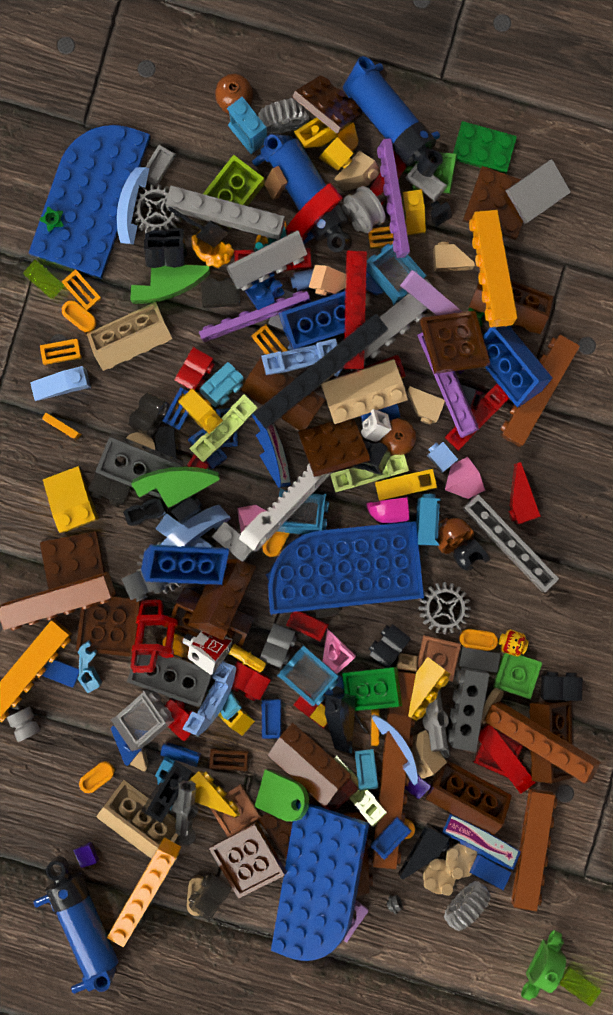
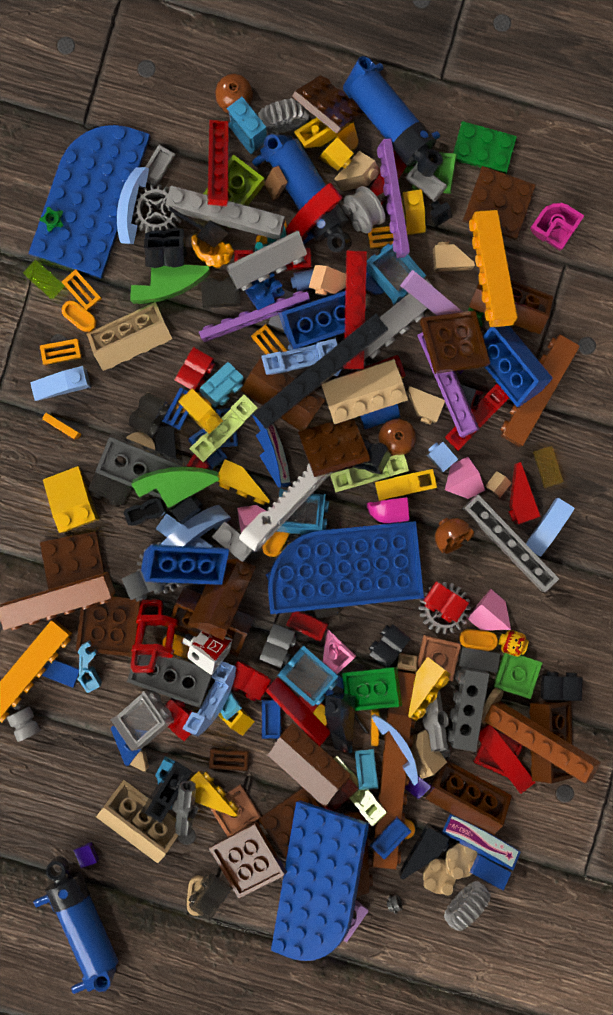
light orange tile [79,761,115,794] -> none
light orange brick [107,837,181,947] -> none
blue slope [161,742,201,767] -> none
yellow axle [228,643,266,673] -> none
bright green tile [254,769,309,821] -> none
white brick [361,409,391,442] -> none
dark azure window [416,494,440,546] -> none
black helmet [453,536,490,571] -> none
light grey tile [506,159,571,223] -> none
dark orange brick [511,788,557,911] -> none
bright green piece [521,930,566,1001] -> none
clear neon green tile [559,966,601,1007] -> none
none -> red plate [207,120,228,206]
none -> yellow slope [217,460,270,505]
none -> red slope [266,678,330,746]
none -> red brick [423,581,469,623]
none -> bright pink slope [466,589,511,631]
none -> tan slope [485,471,511,498]
none -> light blue slope [526,498,575,557]
none -> dark pink brick [530,203,584,251]
none -> clear yellow tile [533,446,563,488]

